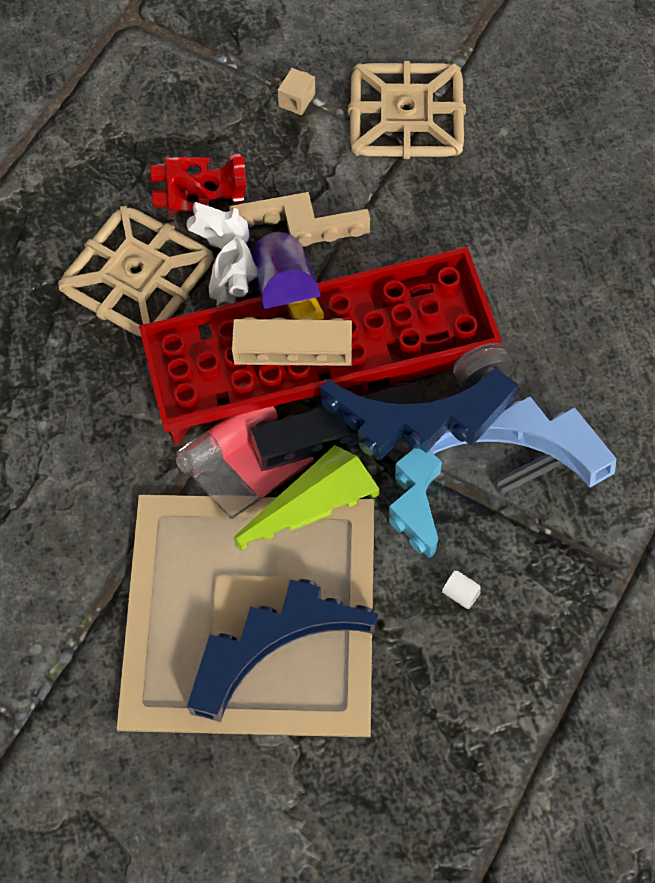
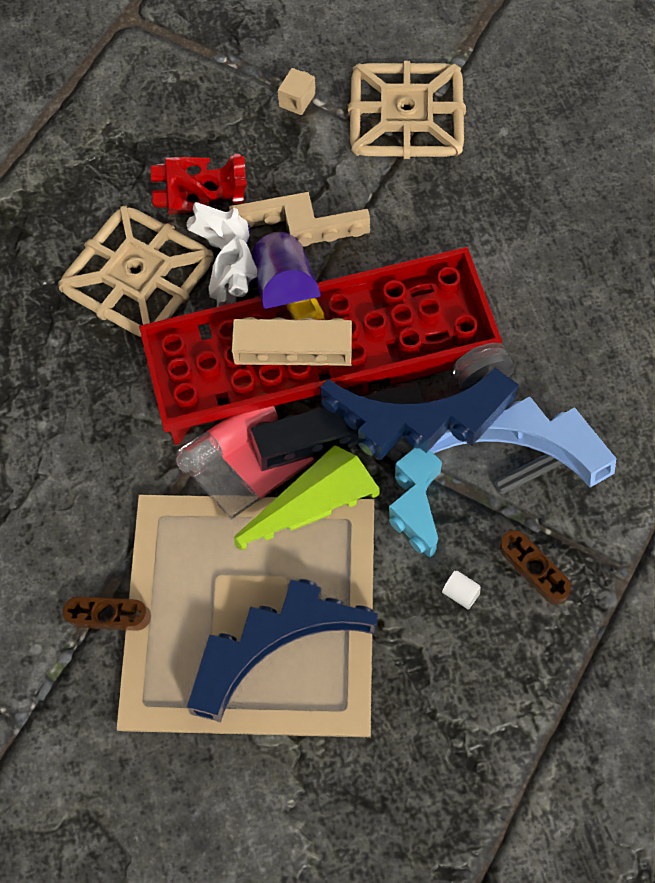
none -> reddish brown beam [63,597,151,631]
none -> reddish brown beam [500,530,571,604]

